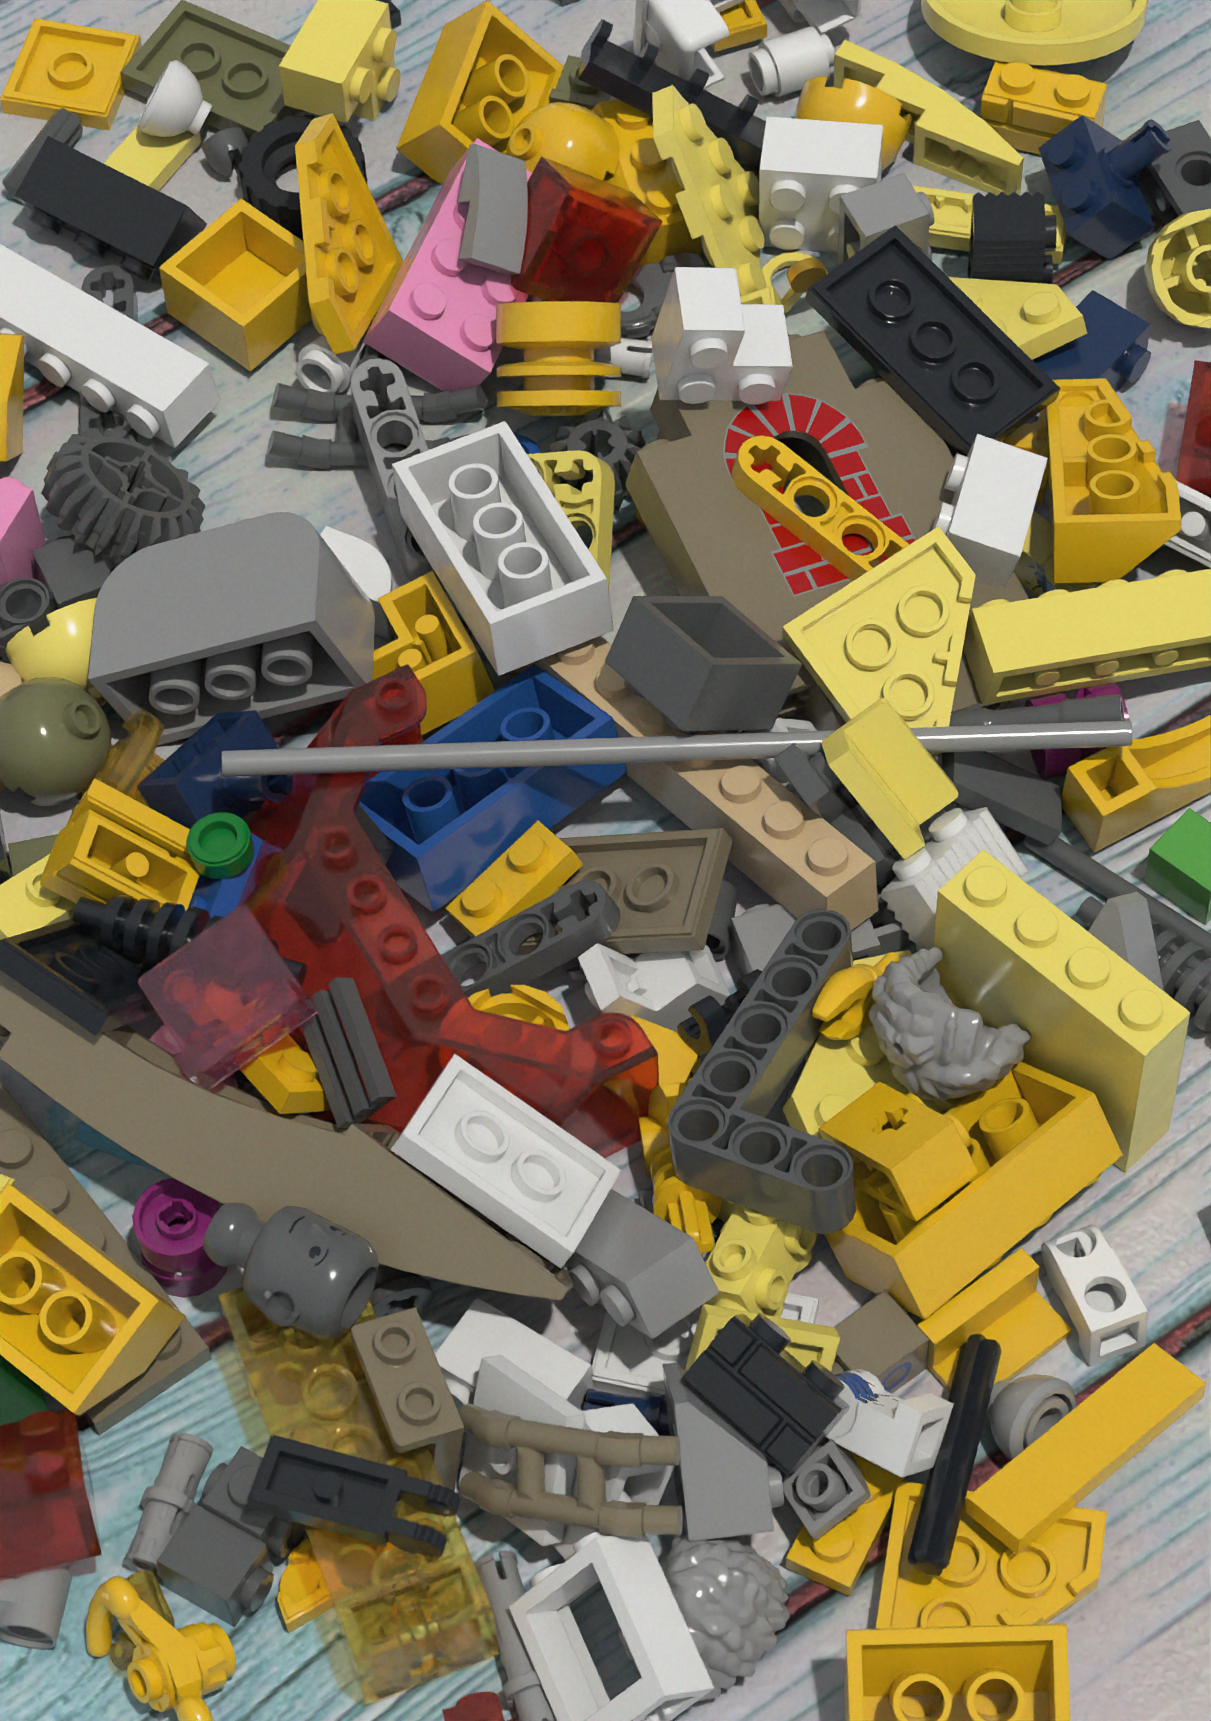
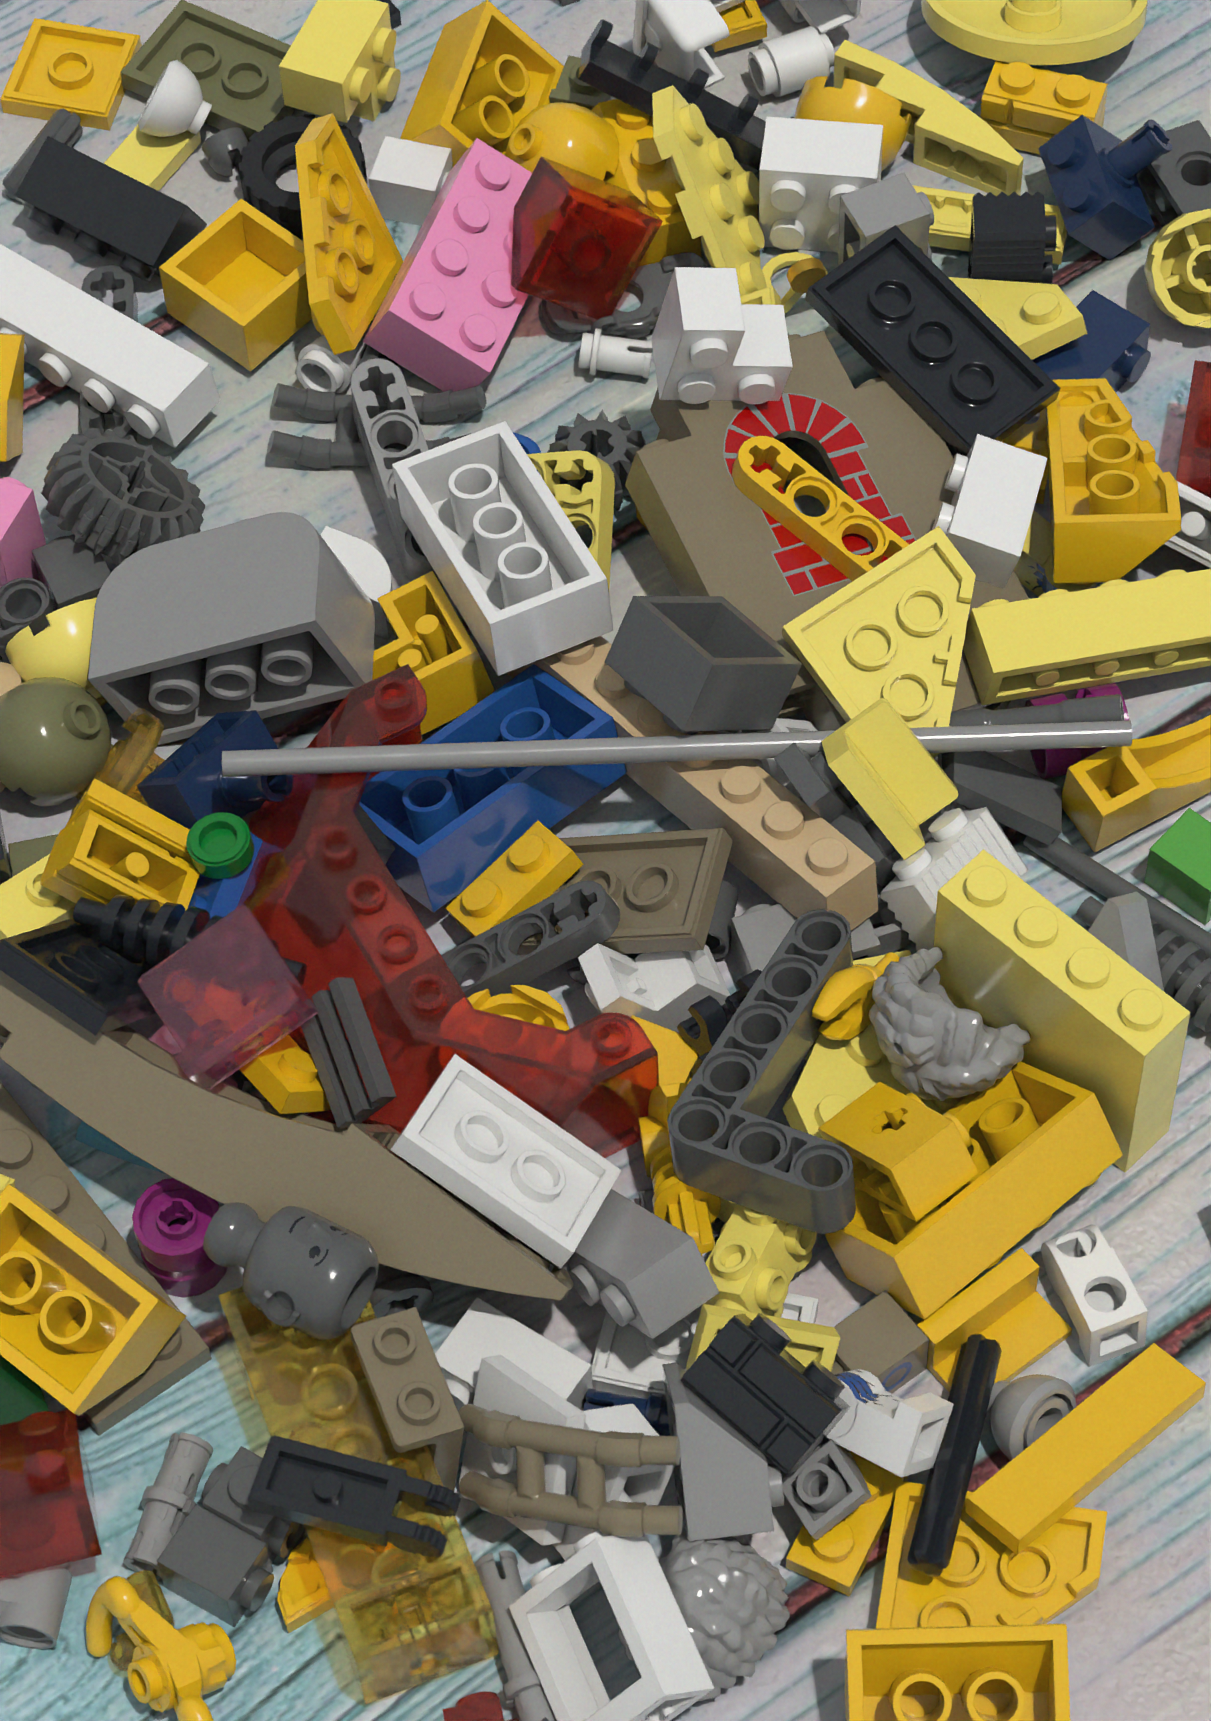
light grey slope [458,144,528,275] -> none
yellow wheel [496,301,621,416] -> none
none -> white brick [368,136,453,226]

